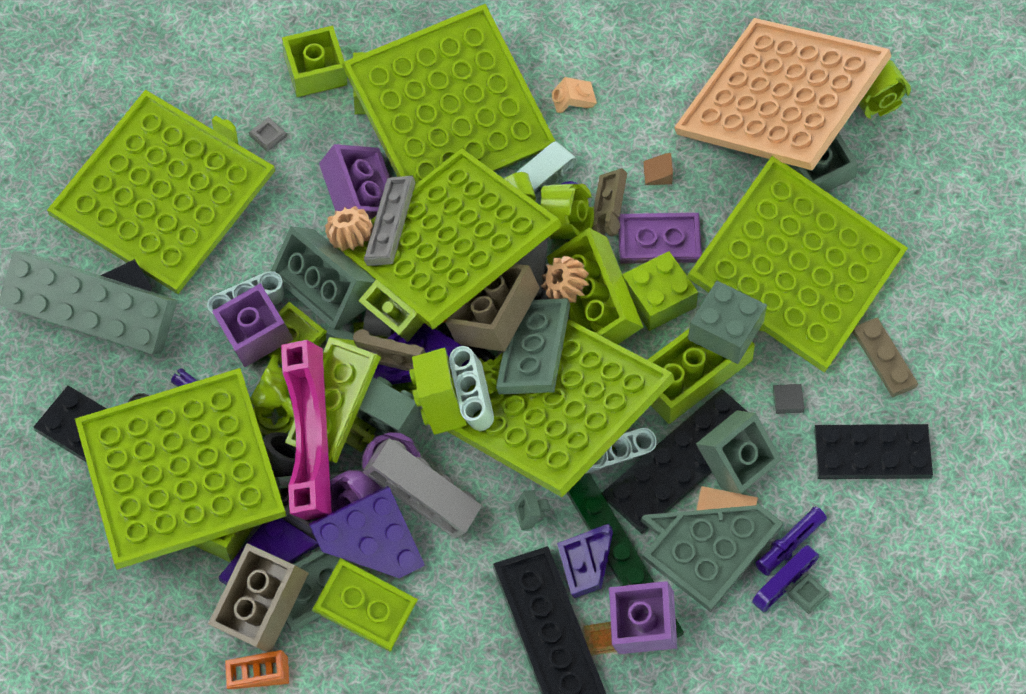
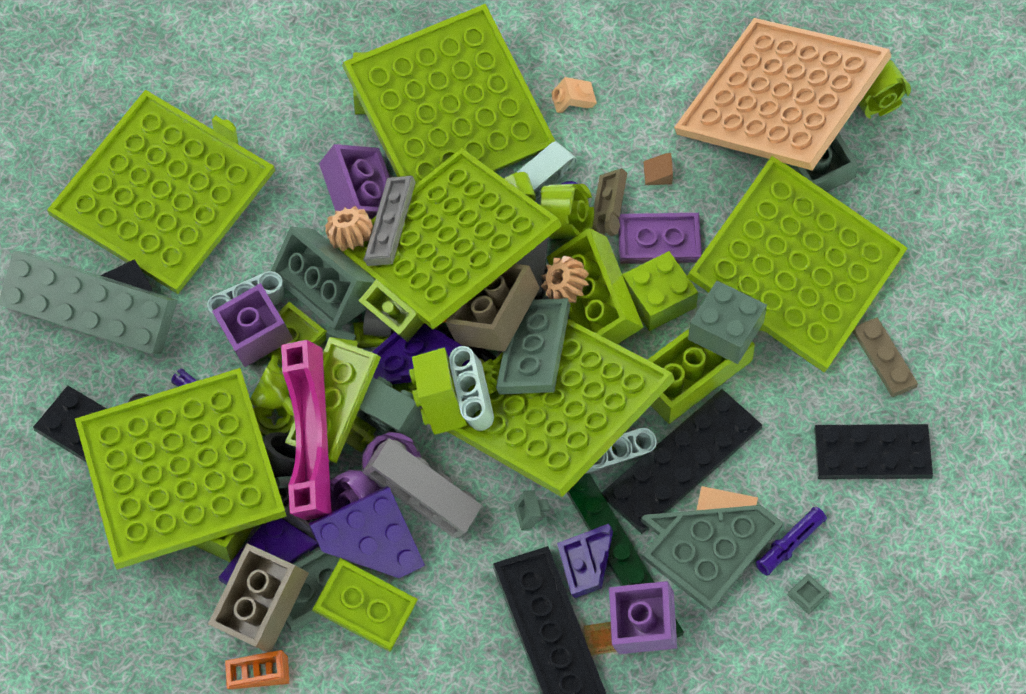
light grey tile [249,117,287,152] -> none
lime brick [282,25,348,97] -> none
dark tan plate [353,330,425,371] -> none
sand green brick [696,410,782,494] -> none
dark purple beam [752,545,819,613] -> none
dark grey tile [773,384,805,414] -> none

